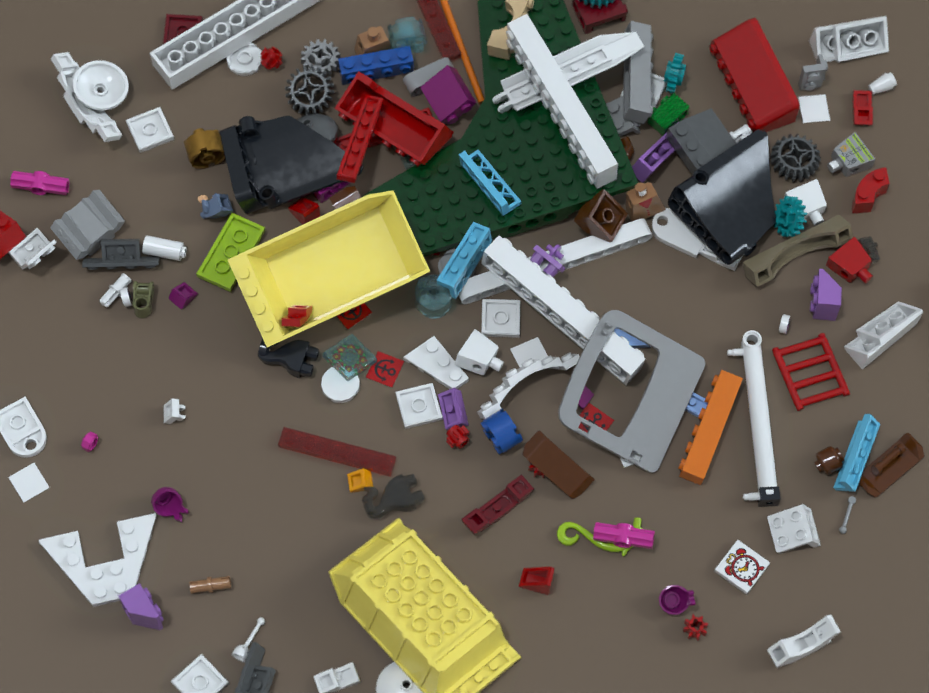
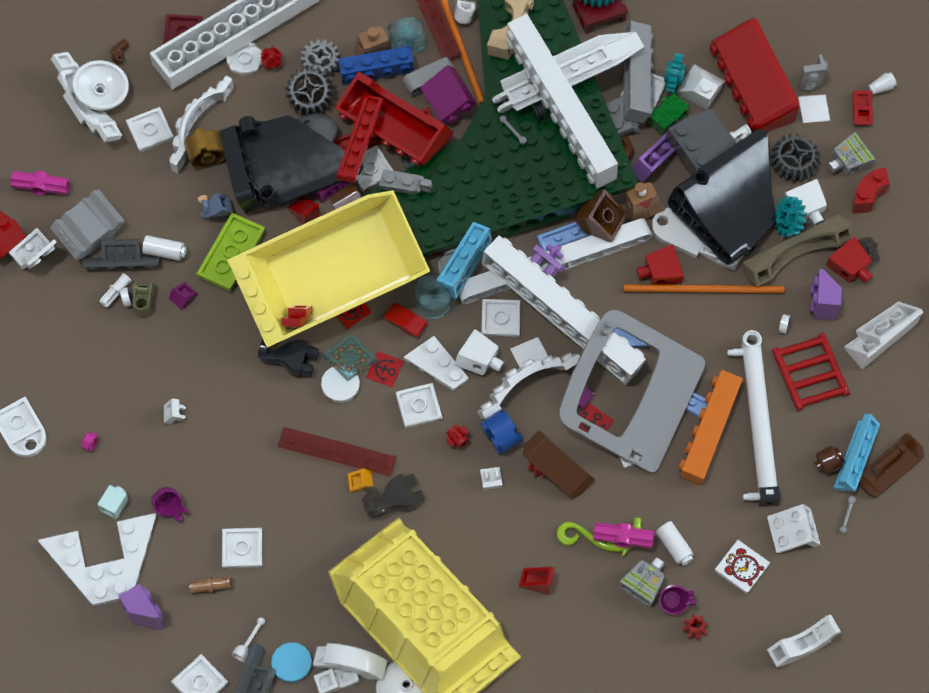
white sticker [8,463,50,502] -> none
medium lavender slope [438,388,469,430] -> none
medium azure fence [459,150,521,216] -> none
dark red slope [461,475,534,535] -> none
white slope [809,16,889,62] -> none
none -> light aqua brick [97,485,129,520]
none -> reddish brown arm [111,39,129,64]
none -> white piece [169,76,234,174]
none -> white tile [222,528,262,569]
none -> medium azure tile [271,642,312,683]
none -> white arch [312,643,387,680]
none -> white tile [356,145,393,193]
none -> light grey hinge [379,169,432,195]
none -> red slope [383,302,428,338]
none -> white plate [454,0,475,24]
none -> white tile [480,467,503,490]
none -> light grey hinge [500,116,527,145]
none -> black bush [532,102,546,121]
none -> light blue tile [537,222,591,251]
none -> light grey torso [619,557,665,609]
none -> orange piece [623,284,785,293]
none -> red torso [636,245,684,285]
none -> white brick [656,521,694,566]
none -> white slope [676,65,726,110]

